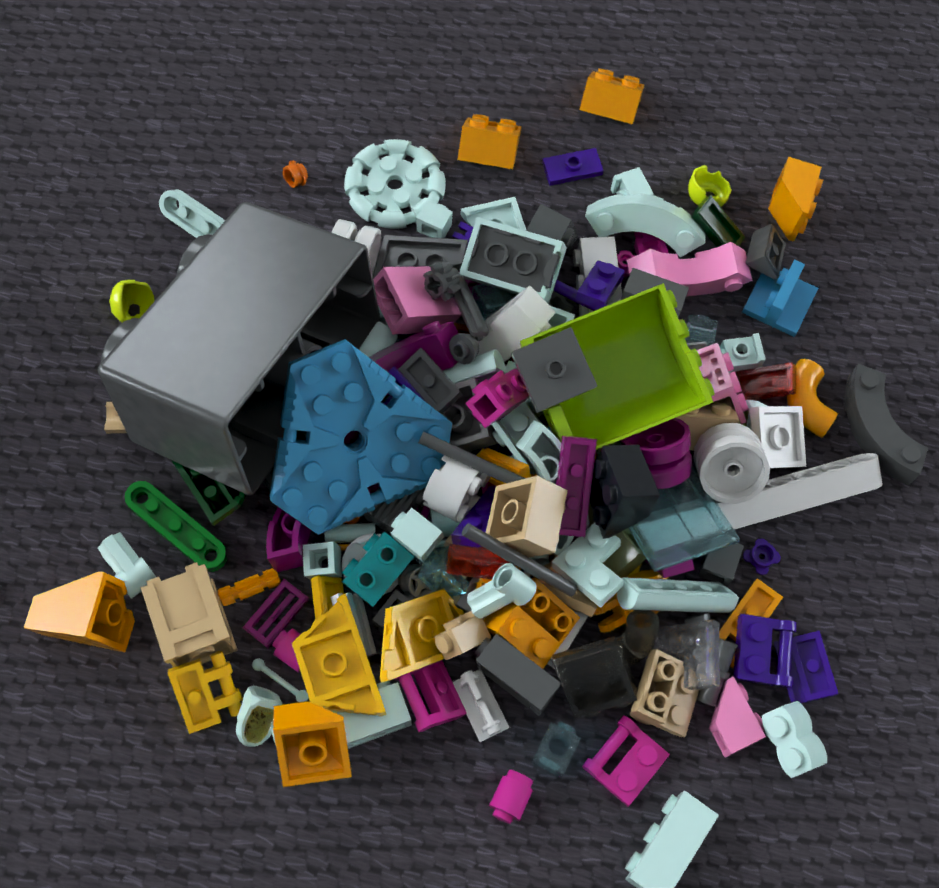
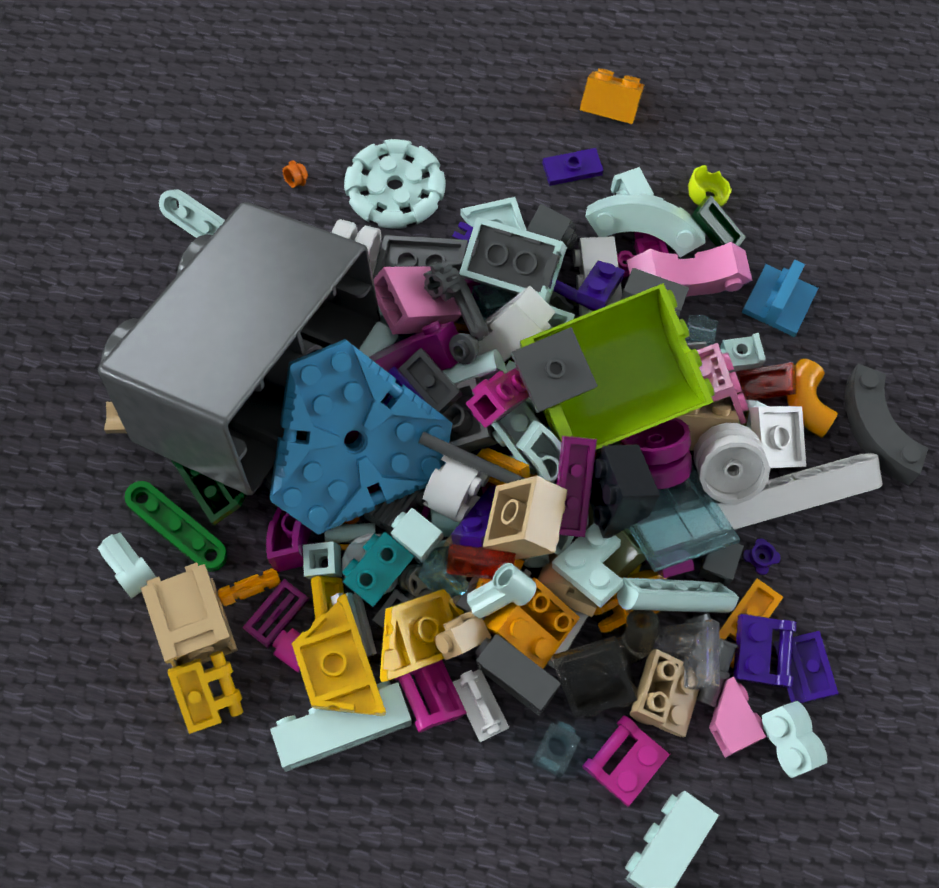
light orange slope [24,571,135,652] -> none
neon yellow hair [109,280,155,322] -> none
rock [236,685,283,747] -> none
light aqua hinge [252,658,309,702] -> none
light orange slope [273,701,352,787] -> none
light aqua plate [417,200,453,238] -> none
light orange slope [458,114,522,169] -> none
dark grey bar [462,523,577,597] -> none
dark pink brick [489,770,533,824] -> none
dark grey slope [746,224,786,279] -> none
light orange slope [768,157,823,242] -> none

